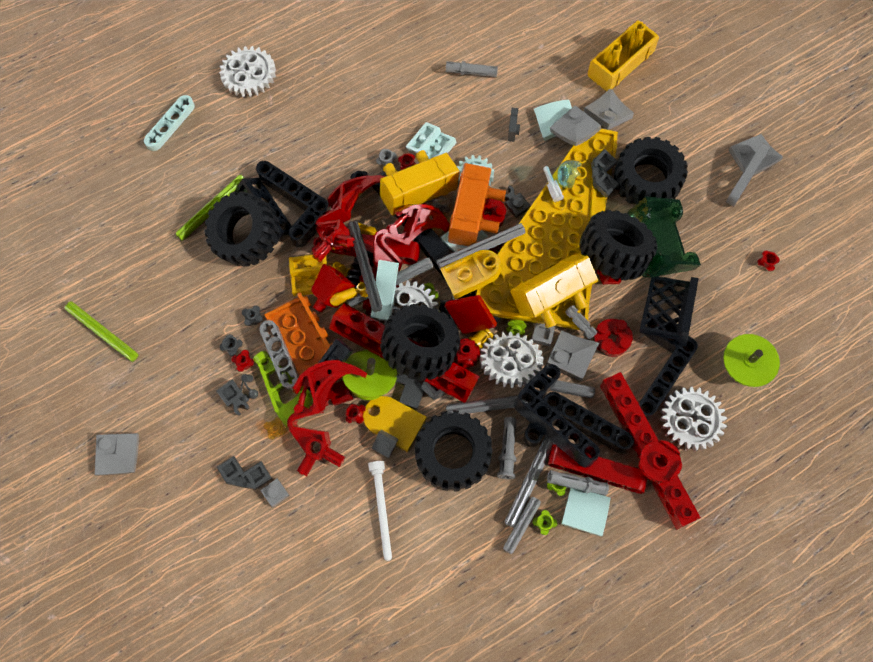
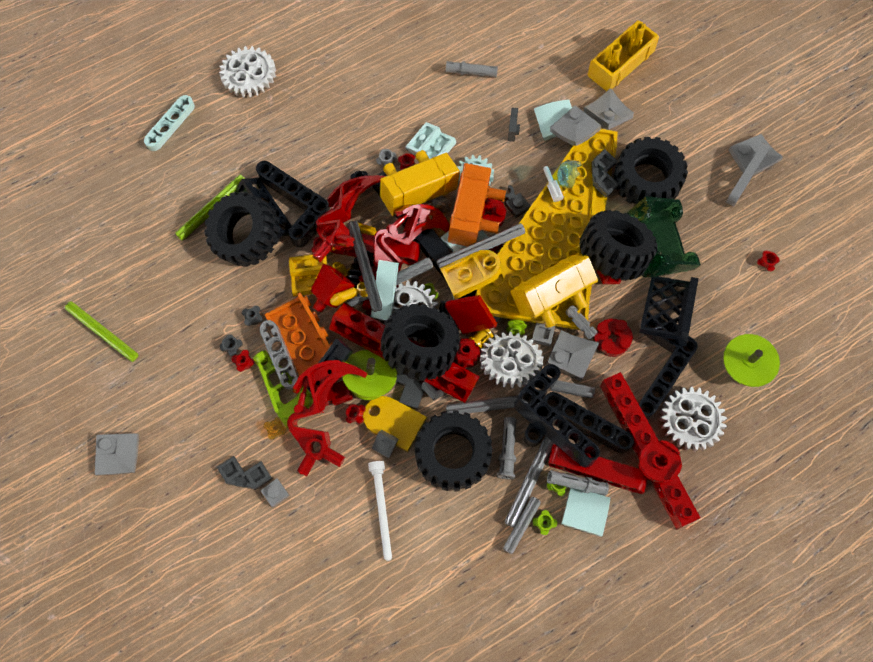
dark grey plate [216,379,250,416] -> none
dark grey piece [240,374,258,402] -> none

